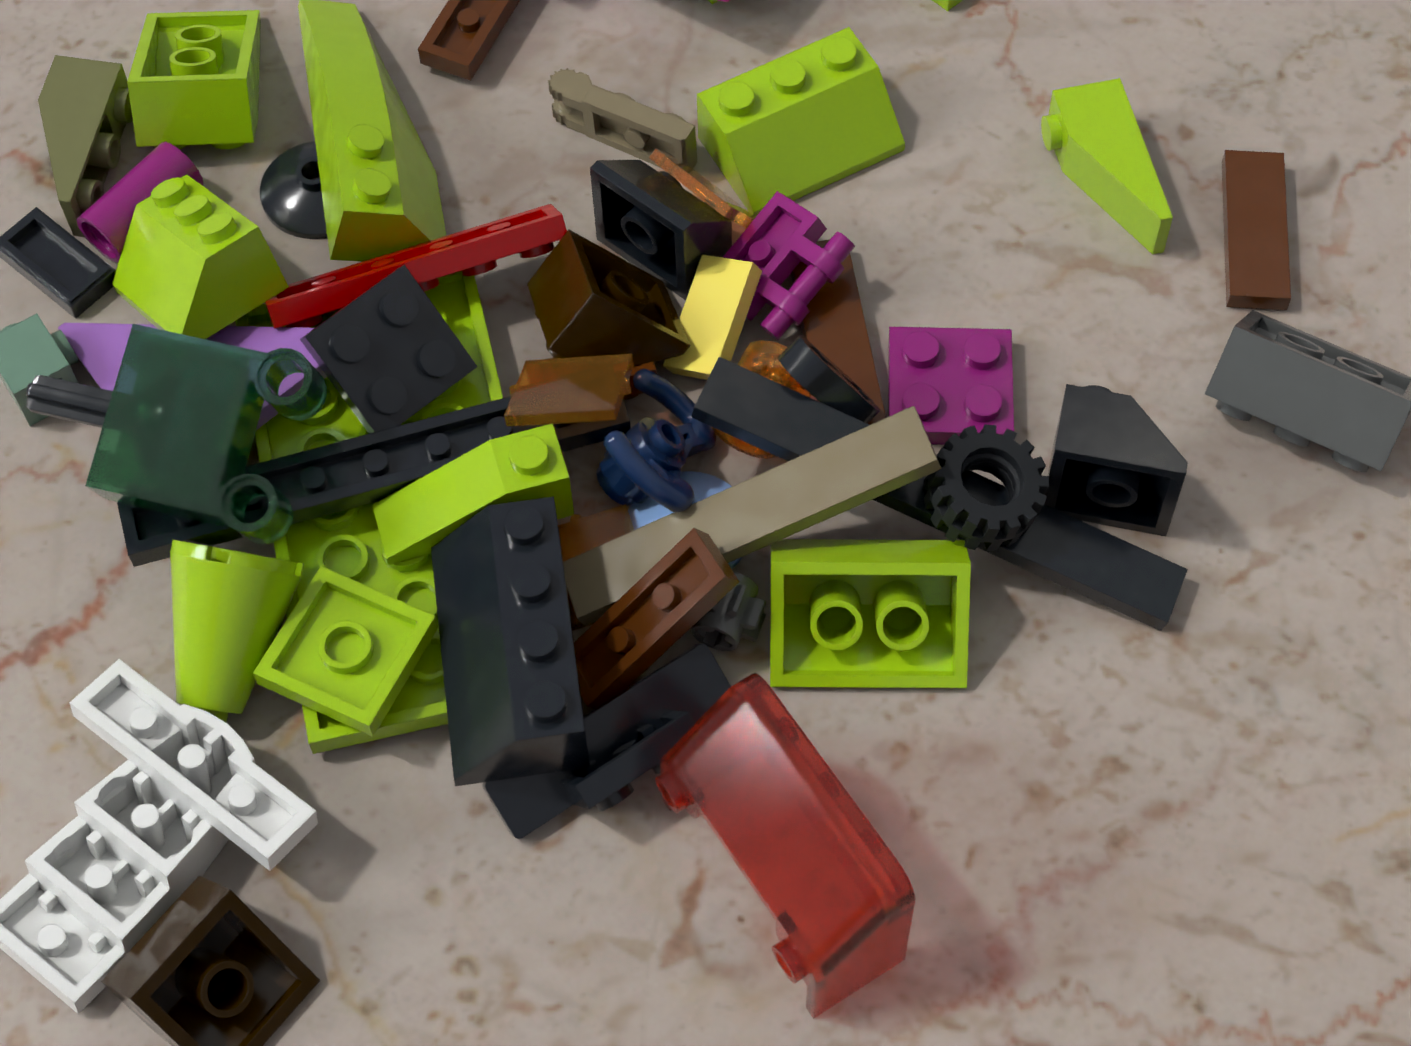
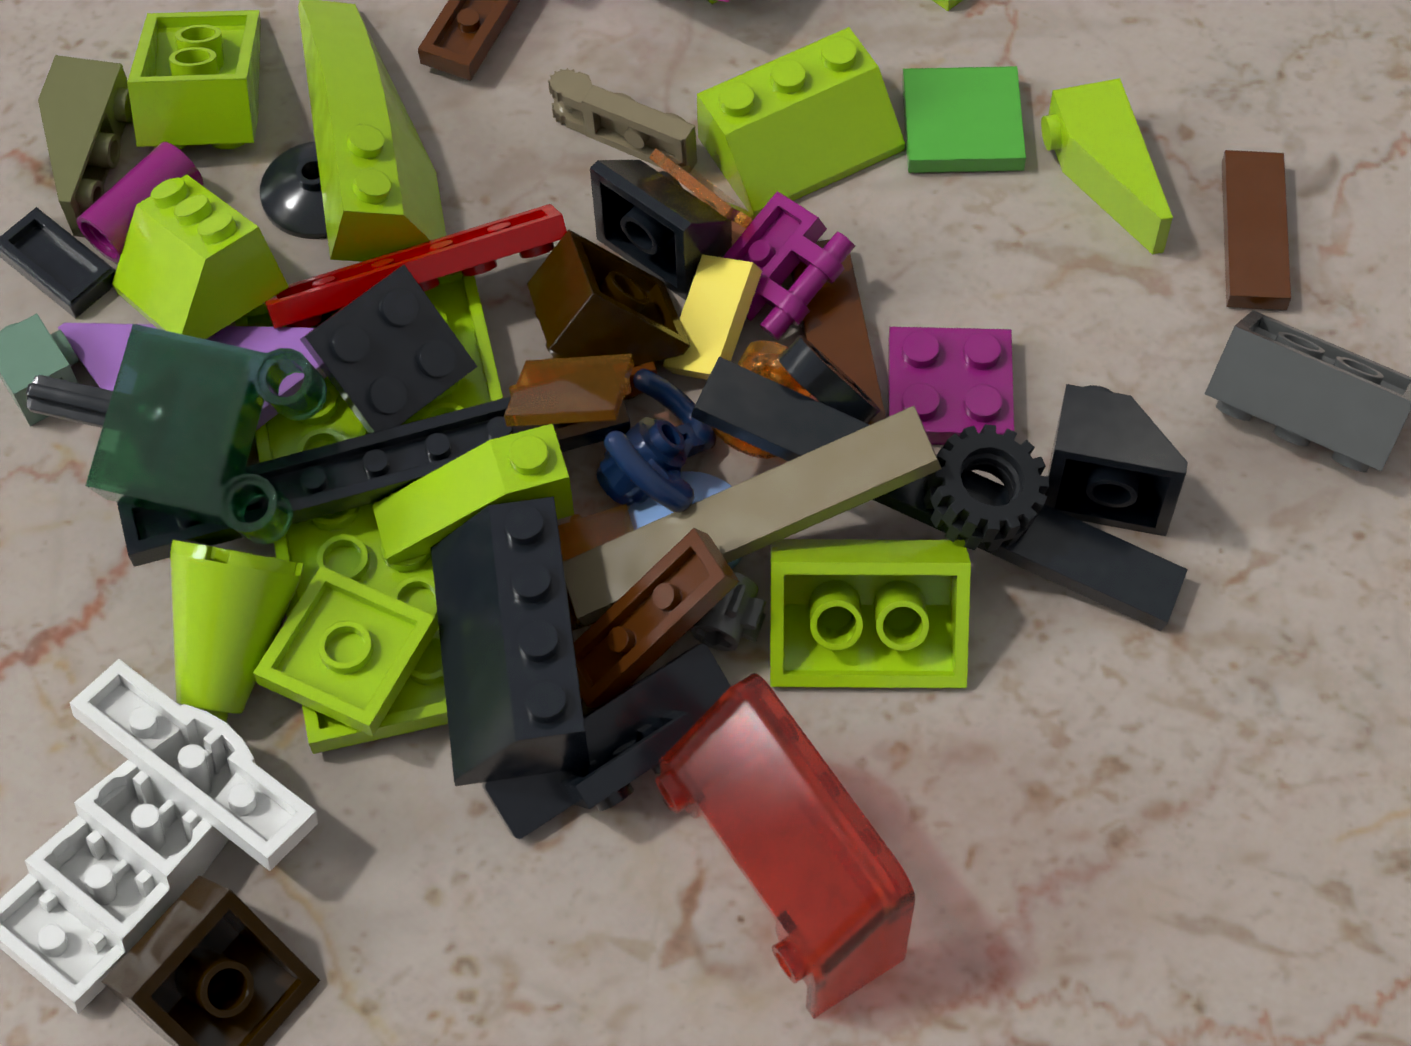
none -> bright green tile [902,66,1026,173]

